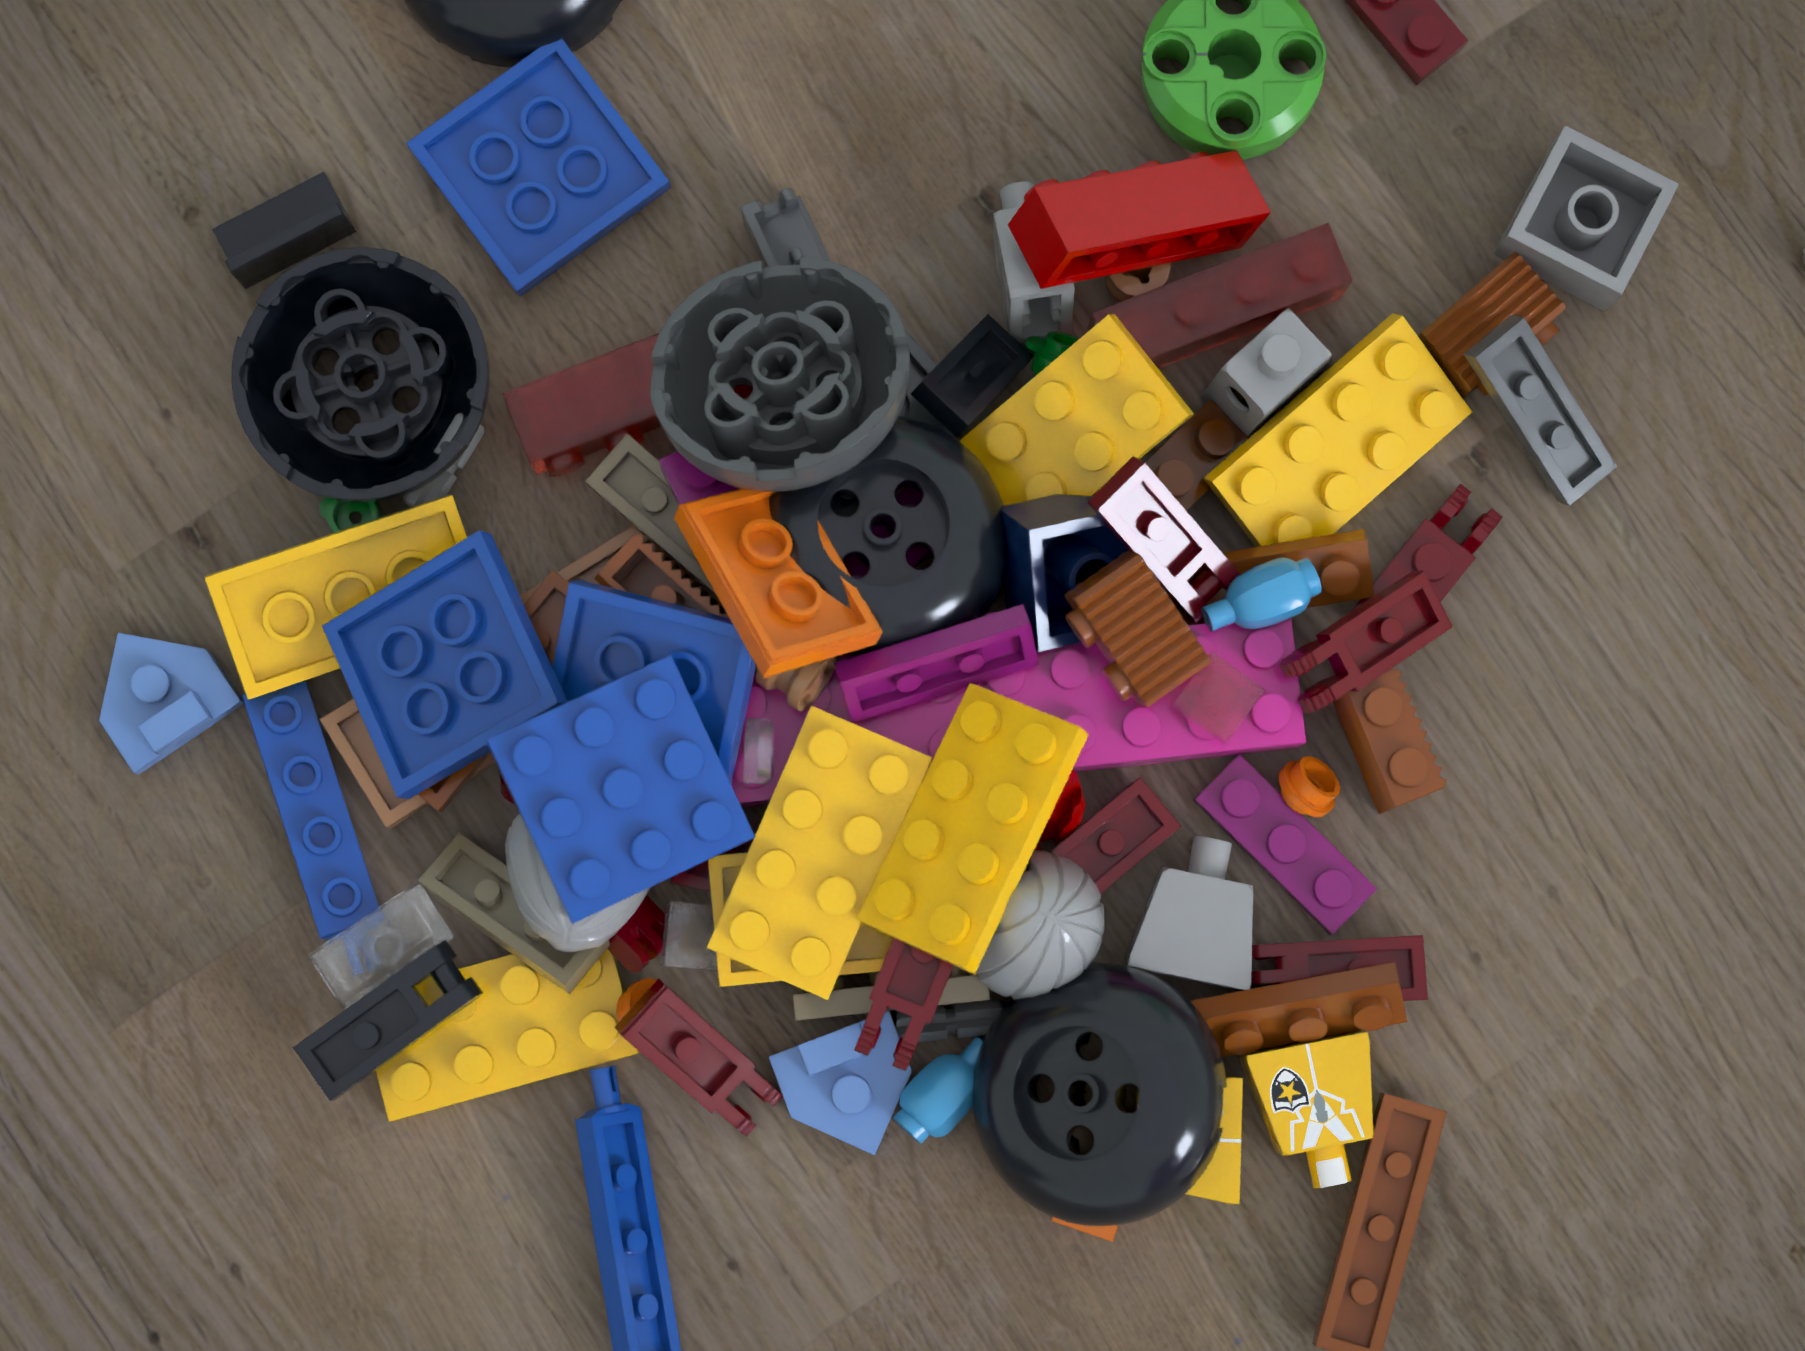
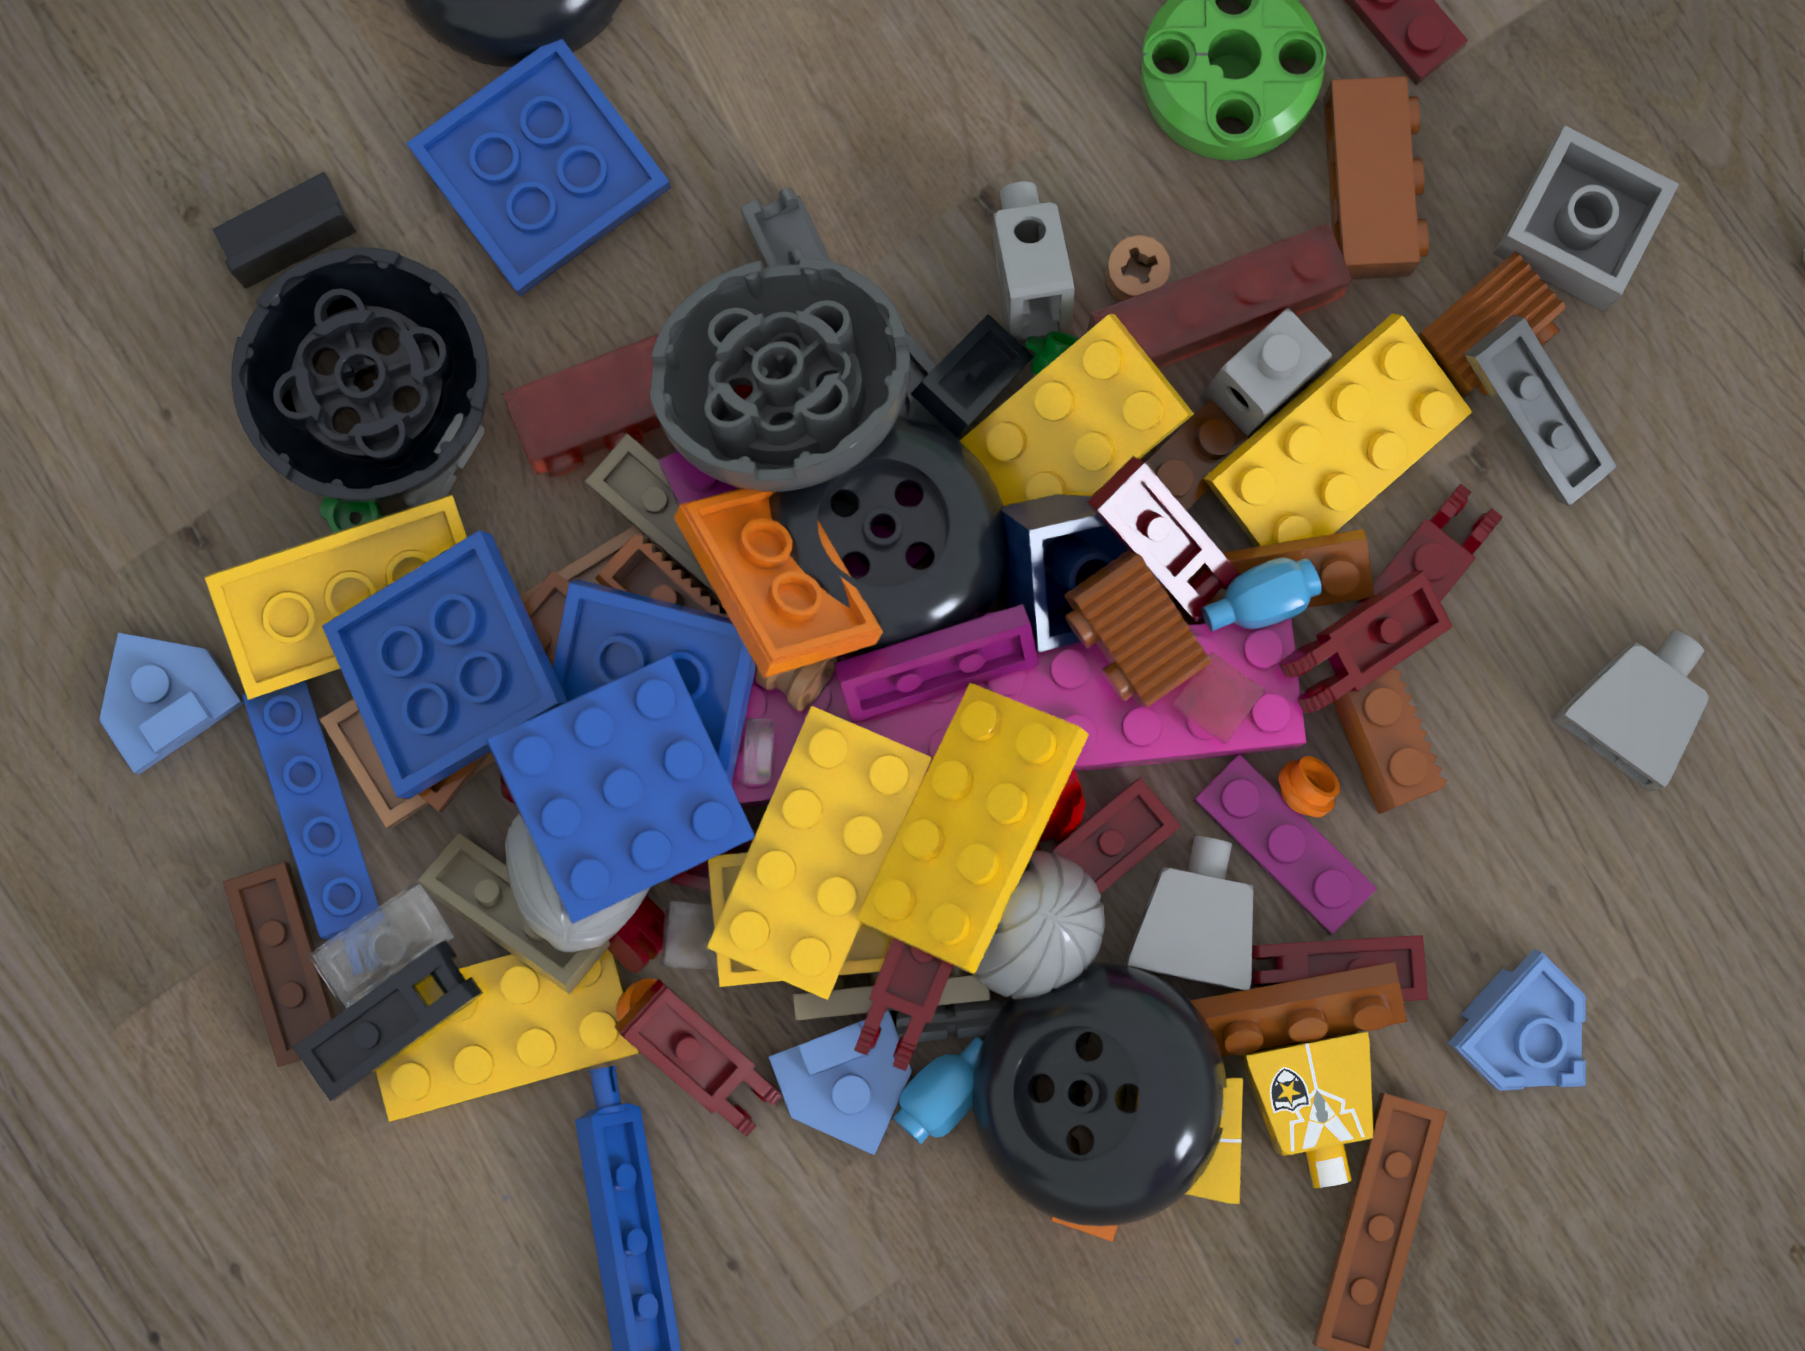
red brick [1008,150,1271,289] -> none
none -> reddish brown plate [222,862,335,1067]
none -> dark orange brick [1323,76,1429,280]
none -> medium blue plate [1447,949,1586,1090]
none -> light grey torso [1551,630,1709,792]

